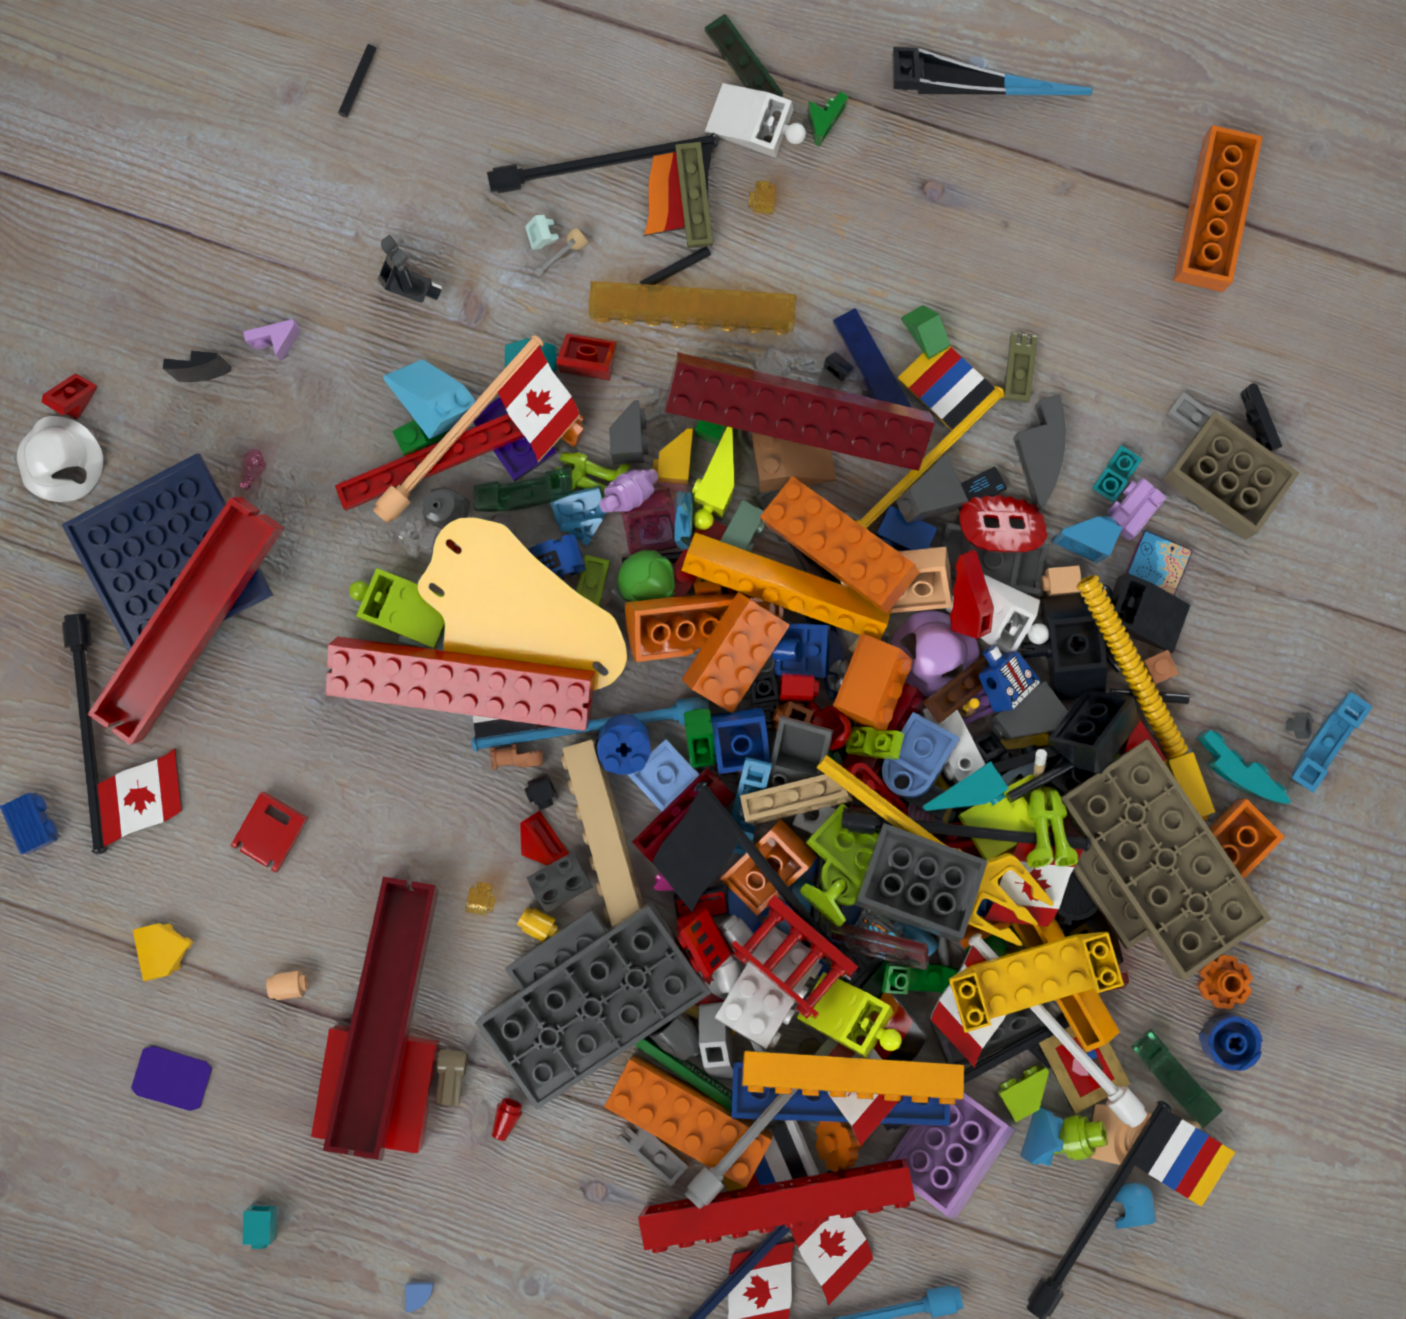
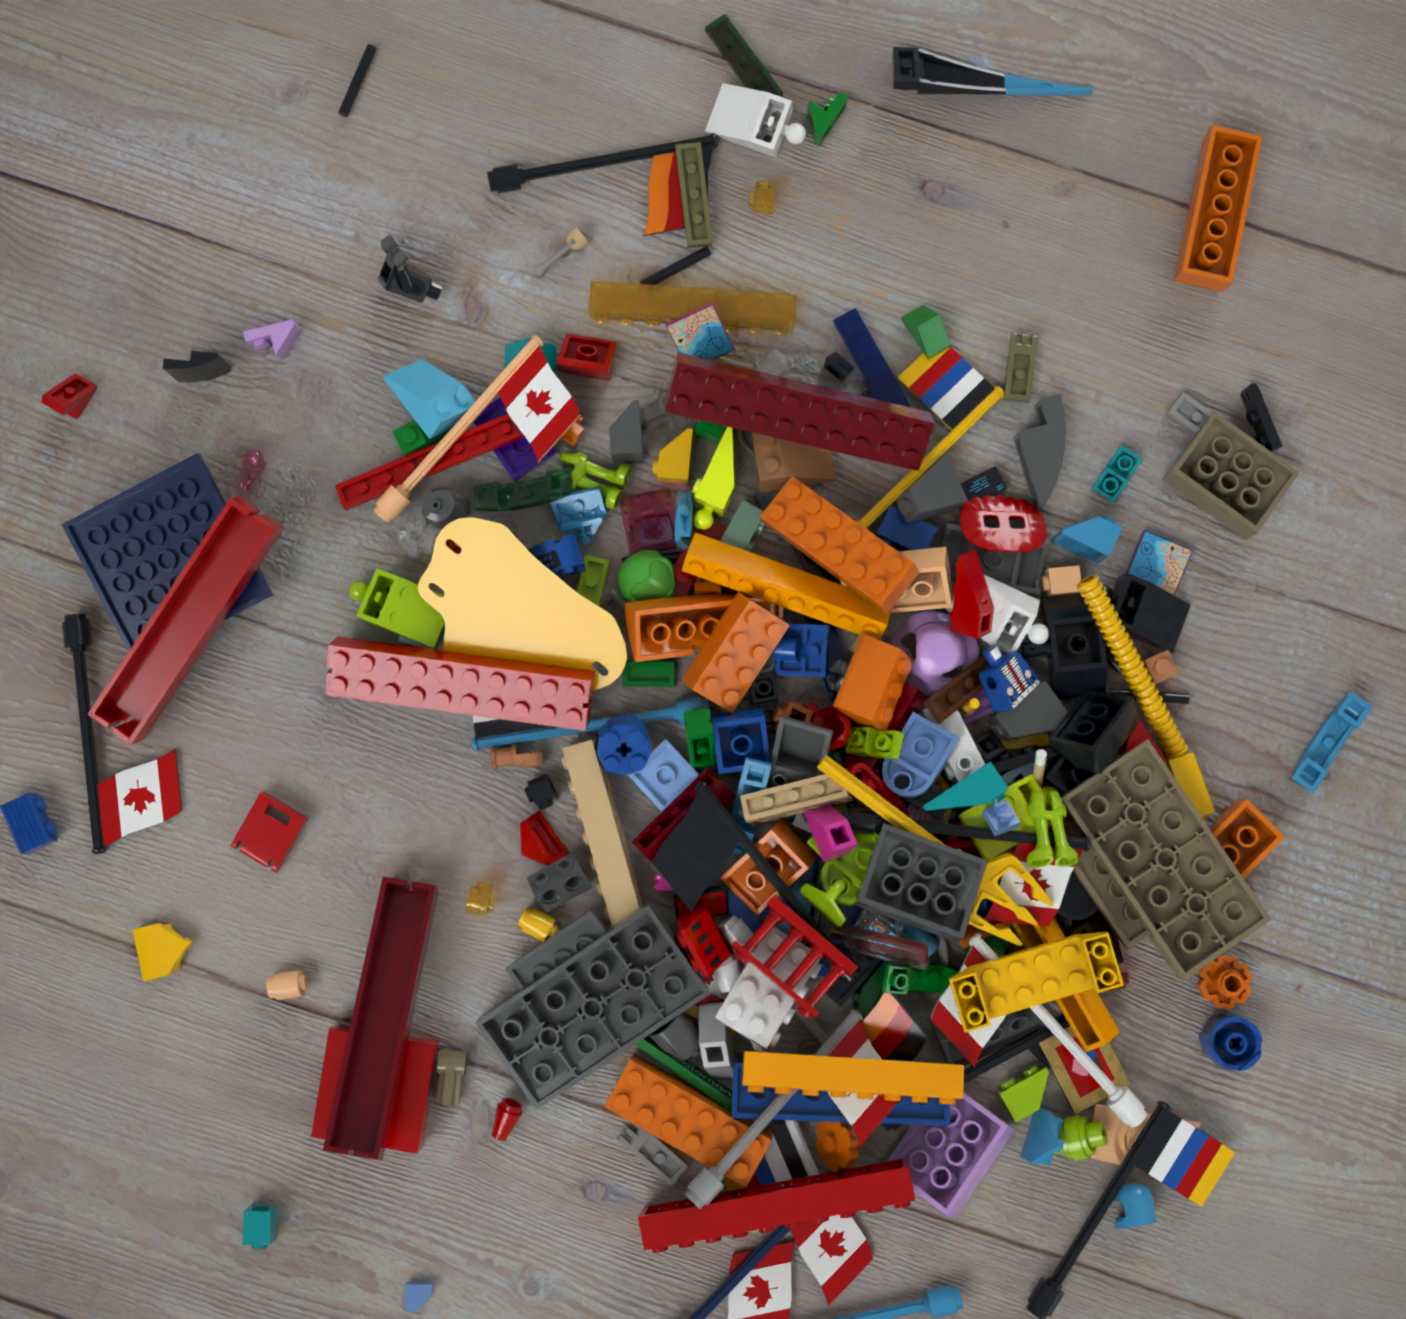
white piece [17,416,103,502] -> none
dark purple piece [131,1046,212,1111] -> none
light aqua tile [525,215,559,250] -> none
lavender piece [599,469,659,512] -> none
red brick [779,673,819,703] -> none
neon yellow slope [797,972,902,1059] -> none
black bar [1006,760,1077,803] -> none
lavender brick [1106,478,1167,541] -> none
clear green slope [1131,1029,1223,1128] -> none
teal slope [1196,730,1292,804] -> none
dark grey tile [1286,713,1312,739] -> none
none -> green tile [623,660,675,687]
none -> tile [666,302,735,360]
none -> dark pink slope [804,804,857,862]
none -> medium blue tile [982,800,1020,836]

